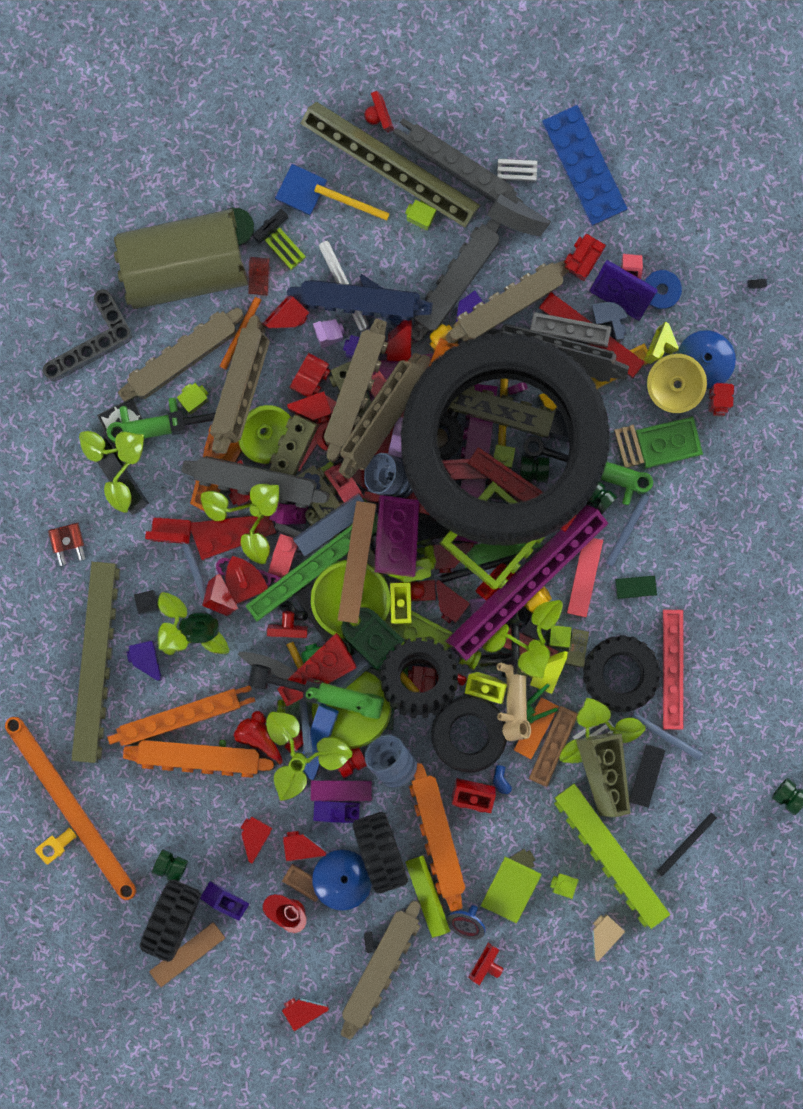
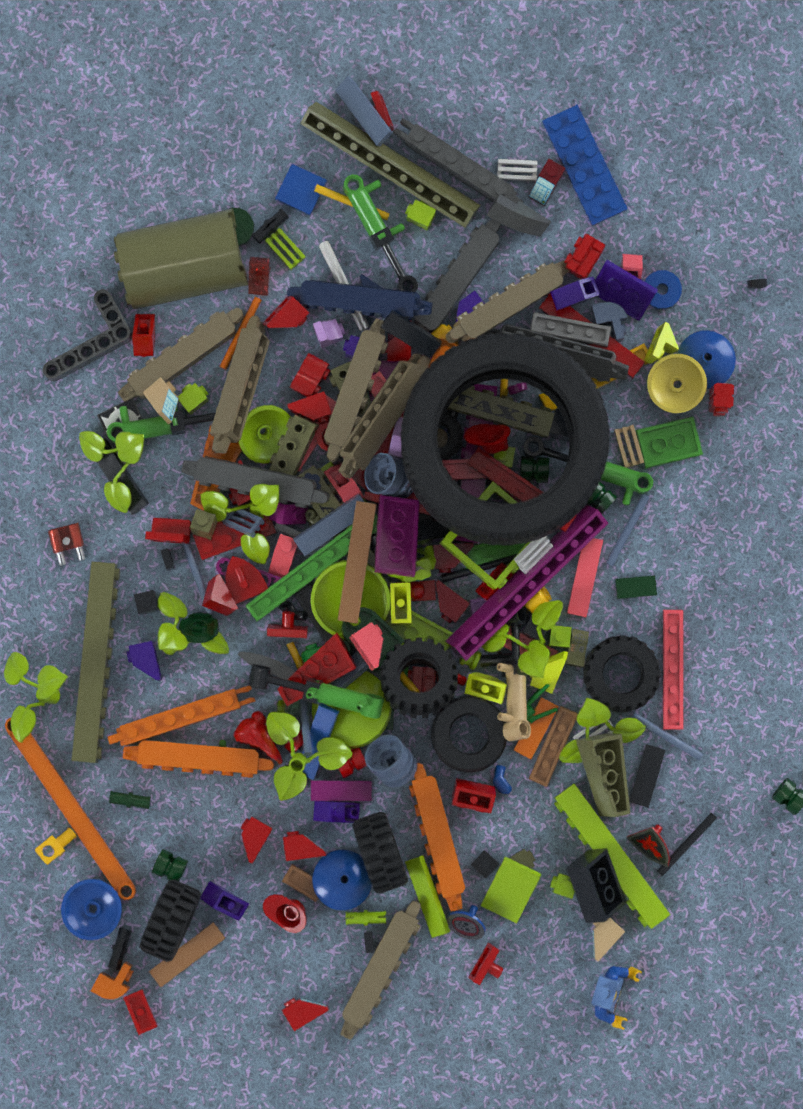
none -> lime plant [4,652,68,743]
none -> blue dish [61,879,122,940]
none -> orange brick [91,962,134,999]
none -> black pin [108,927,132,970]
none -> dark green pin [109,791,151,809]
none -> red plate [123,989,158,1035]
none -> red slope [132,314,155,357]
none -> tan slope [143,377,179,425]
none -> black tile [160,548,175,571]
none -> olive brick [190,509,218,540]
none -> sand blue tile [222,505,265,538]
none -> sand blue tile [335,76,393,146]
none -> bright green piece [343,174,418,292]
none -> lime pin [345,910,386,926]
none -> coral slope [349,622,383,671]
none -> black tile [381,310,442,358]
none -> red piece [464,424,511,454]
none -> black plate [471,850,499,878]
none -> white tile [514,536,553,574]
none -> slope [528,159,566,206]
none -> dark purple slope [550,276,600,310]
none -> black brick [566,848,626,923]
none -> torso [591,966,642,1030]
none -> shield [626,825,670,867]

